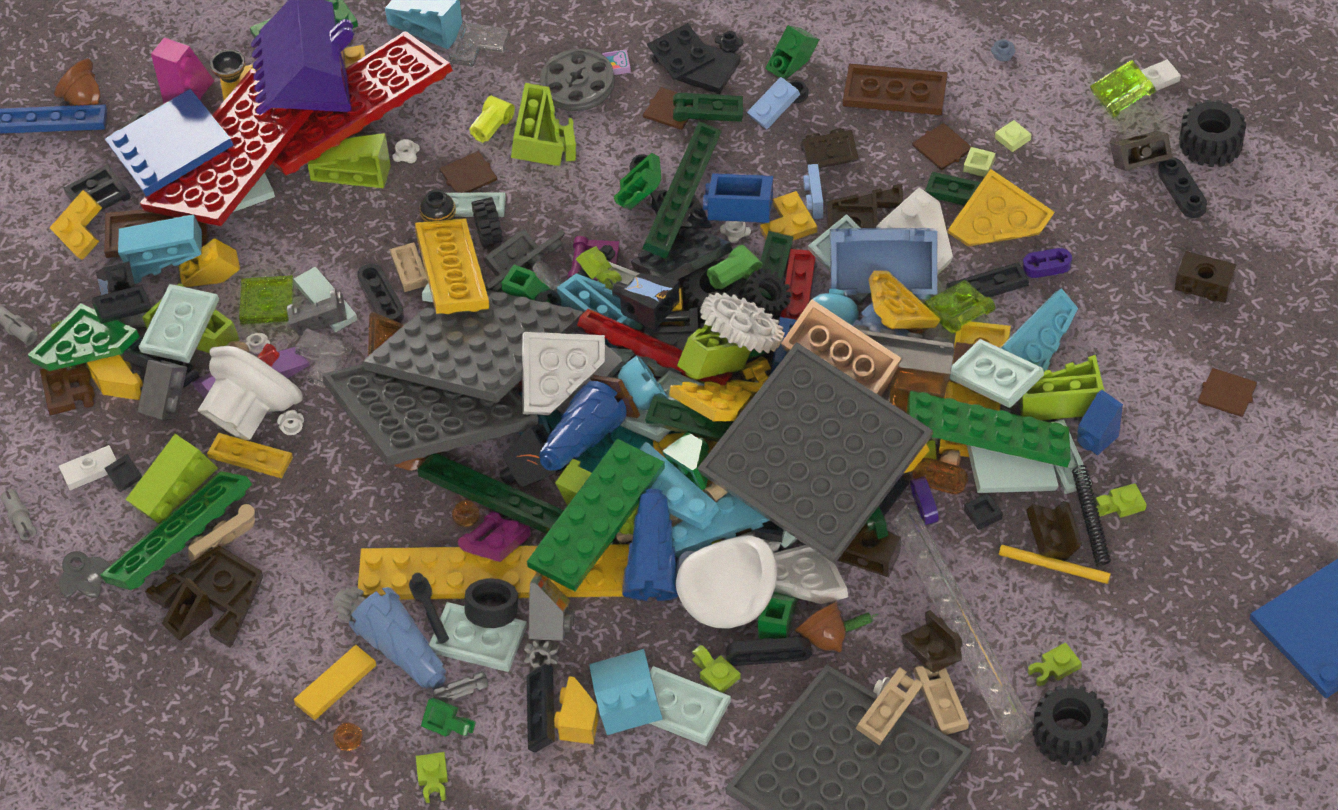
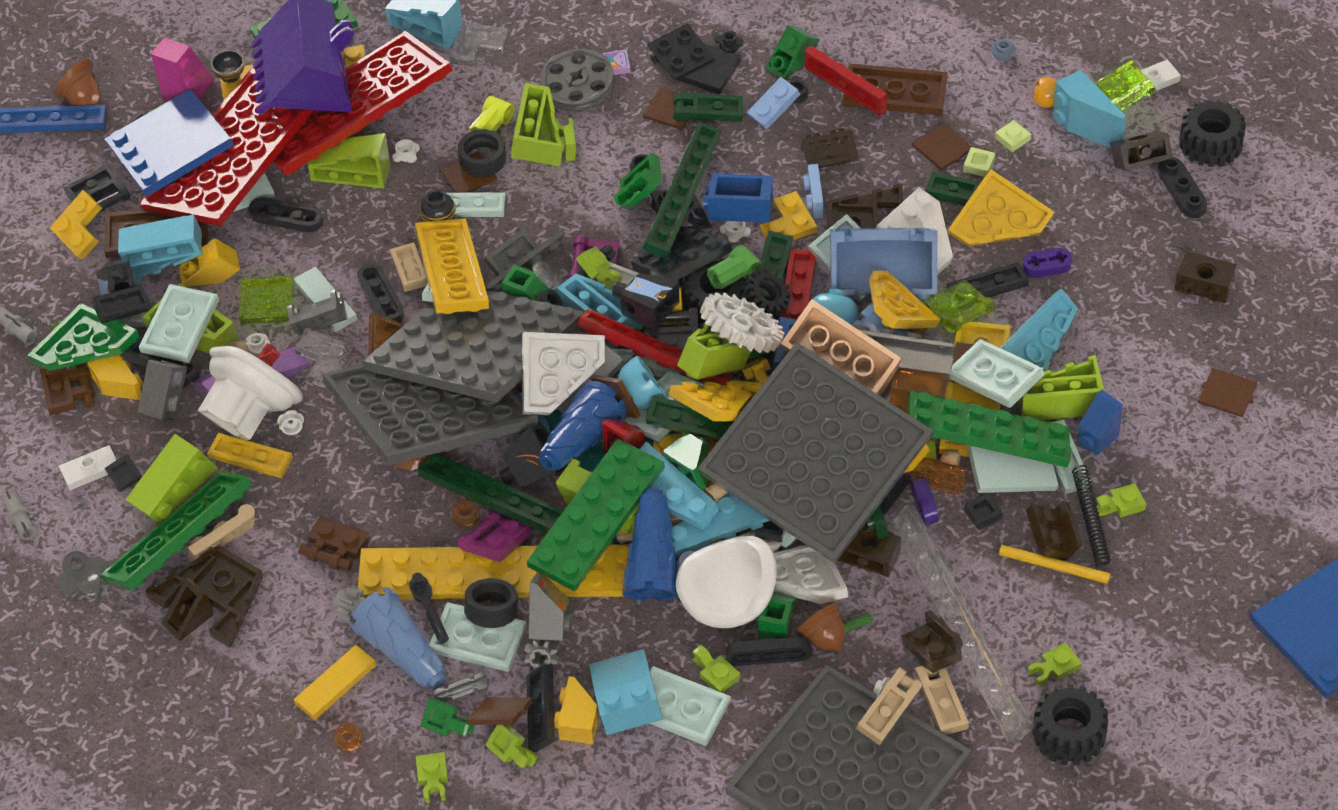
black tyre [471,197,503,246] -> none
none -> black plate [249,197,323,232]
none -> reddish brown plate [299,516,370,571]
none -> black tyre [458,129,506,177]
none -> reddish brown piece [467,697,533,725]
none -> lime plate [485,725,538,768]
none -> red slope [602,420,645,457]
none -> red plate [805,46,887,116]
none -> light orange piece [1033,77,1057,108]
none -> medium azure slope [1053,70,1126,149]

